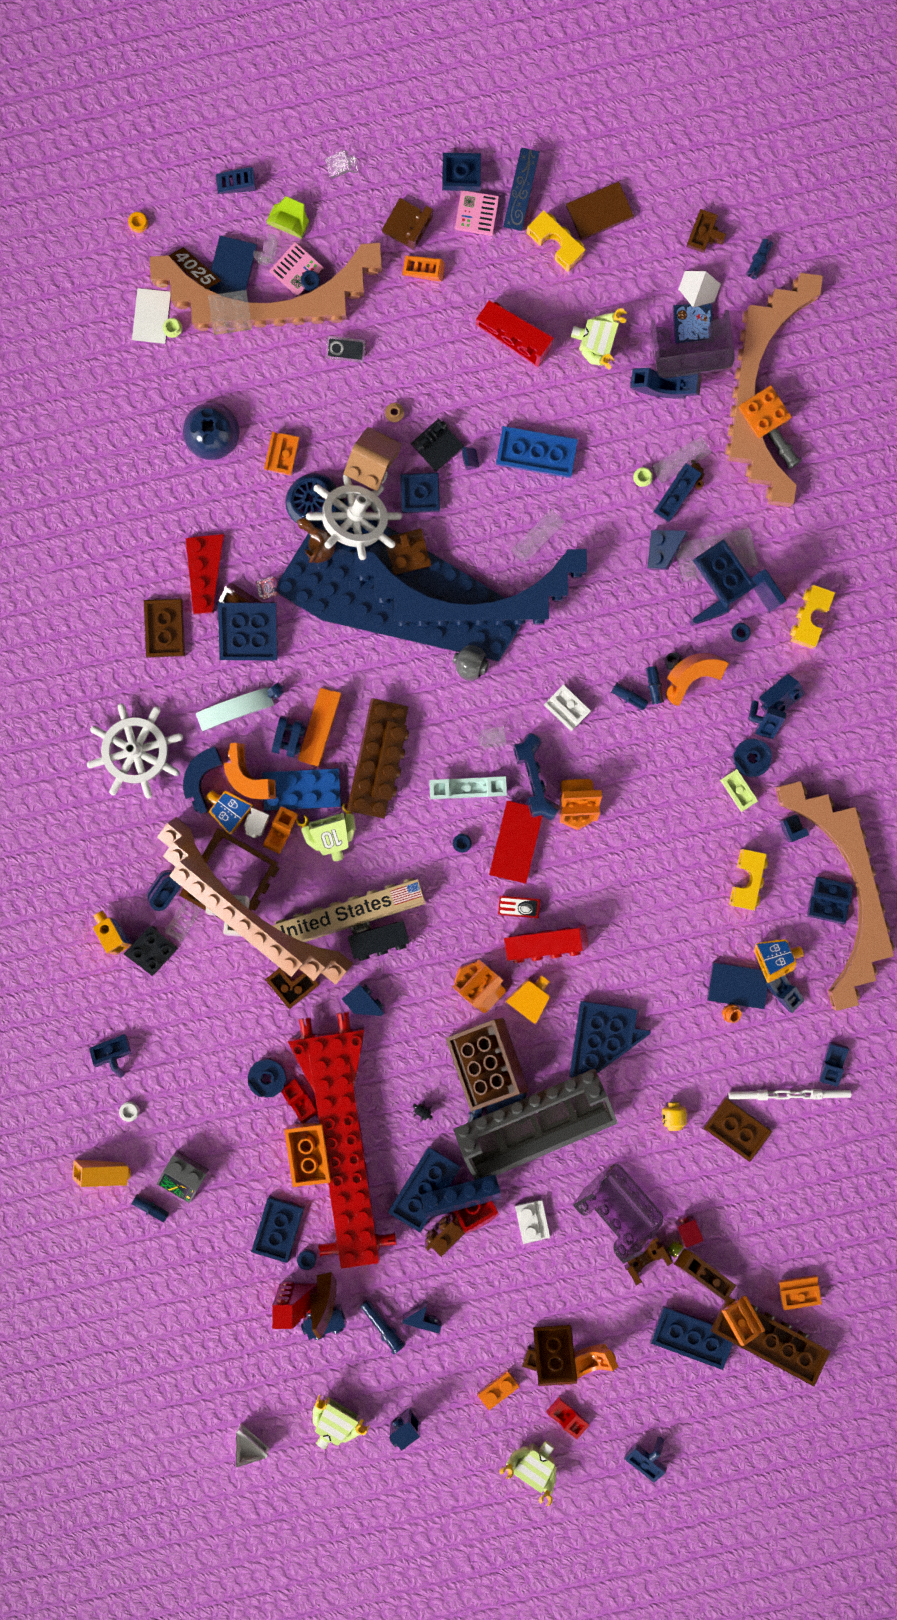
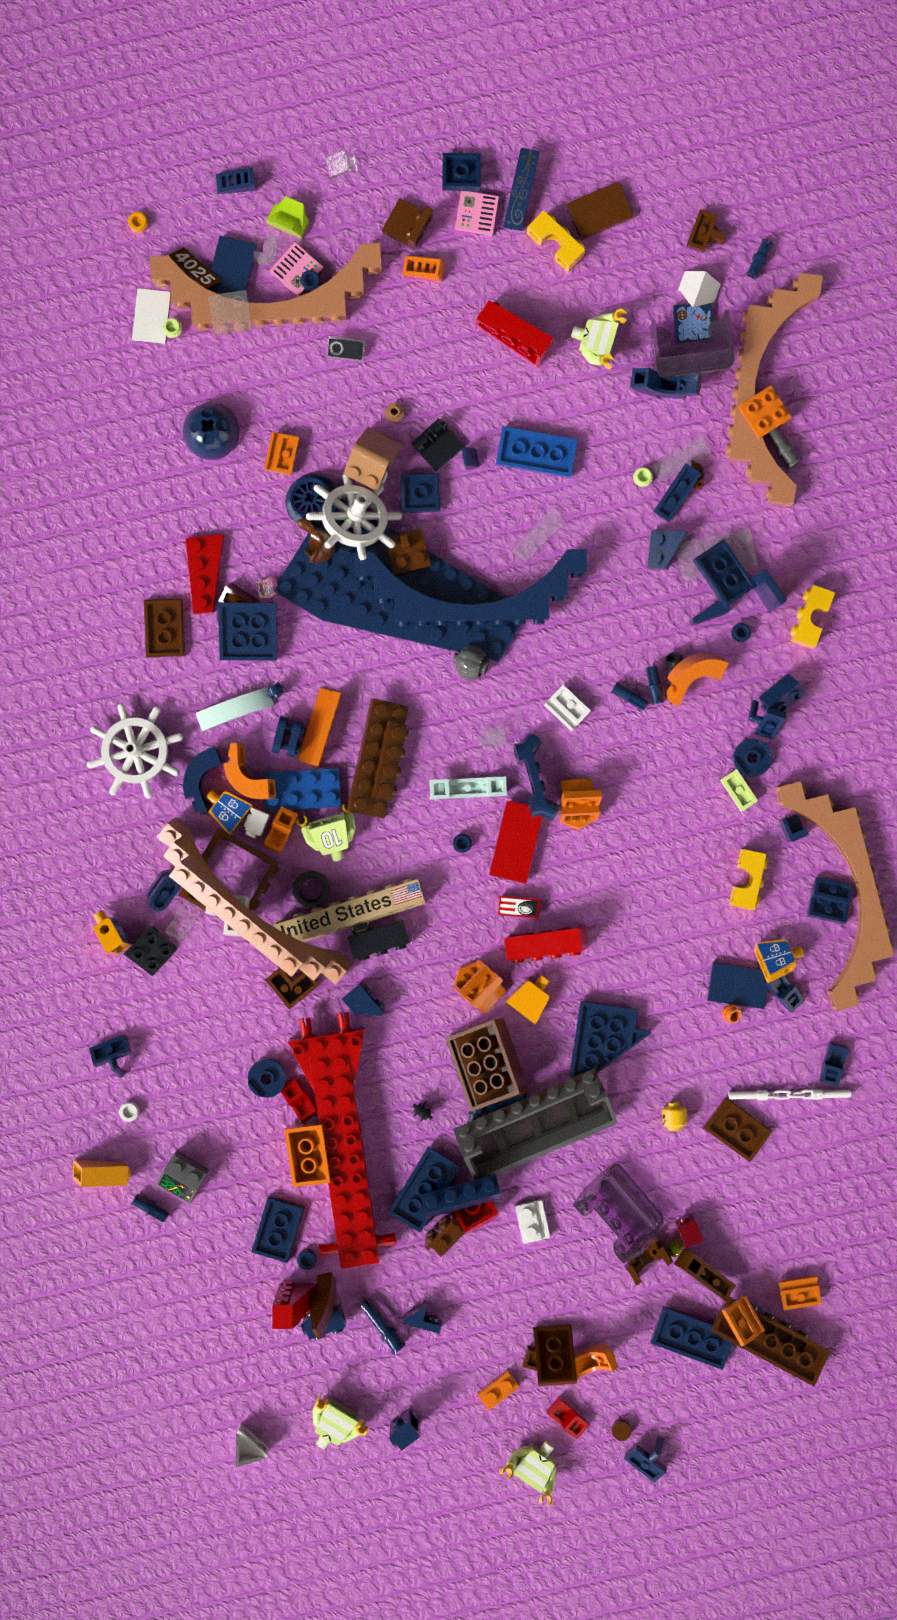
none -> black tyre [292,871,330,907]
none -> reddish brown tile [611,1420,631,1441]

